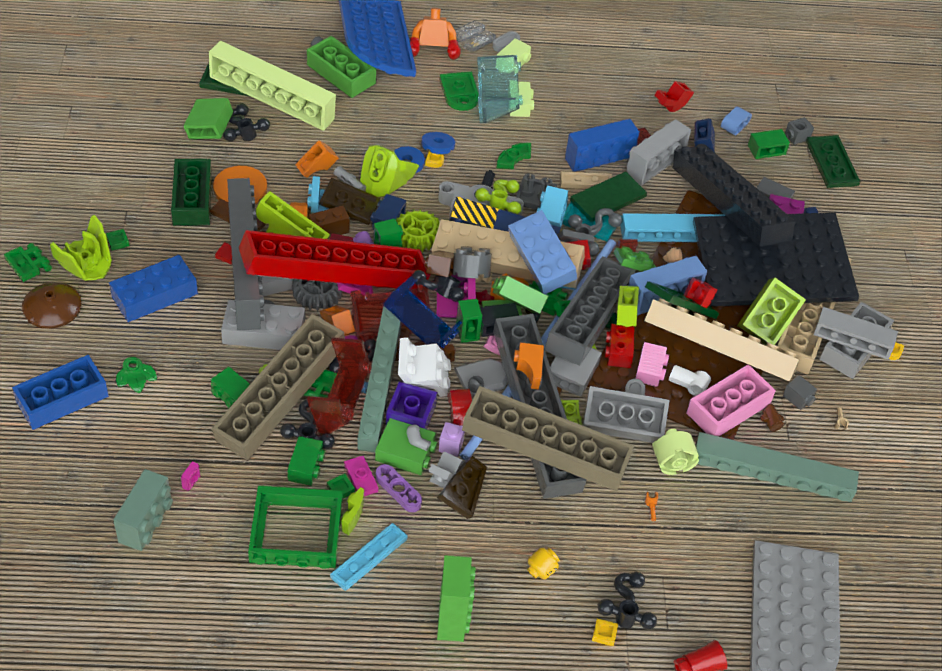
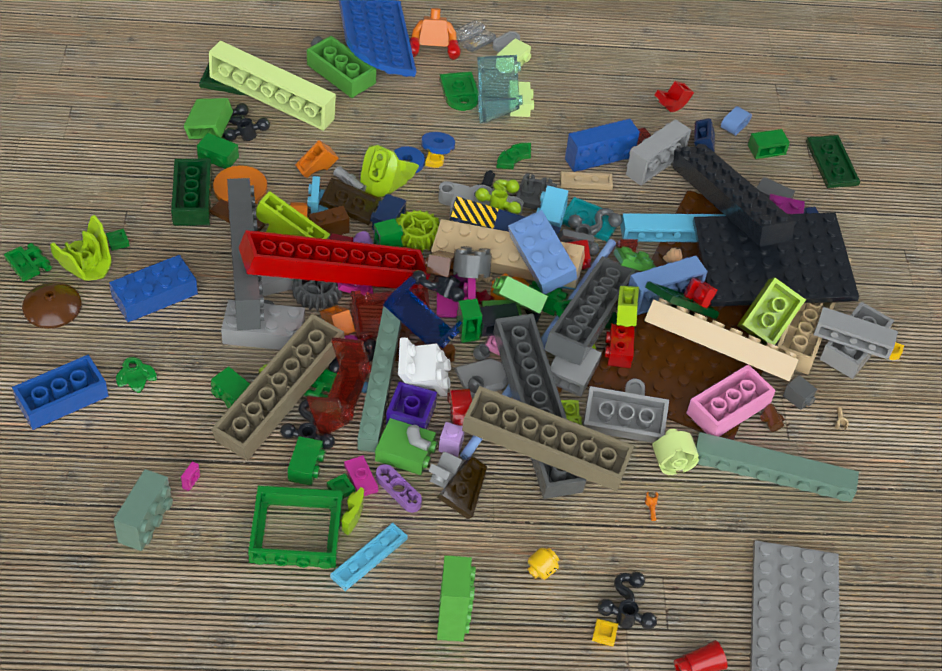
red tile [215,242,232,265] -> none
orange arch [513,342,544,390] -> none
dark green tile [570,171,647,222] -> none
bright pink brick [635,342,669,387] -> none
white piece [669,365,711,396] -> none
dark grey brick [785,117,814,145] -> none
none -> green brick [197,133,239,169]
none -> dark grey hinge [473,343,490,360]

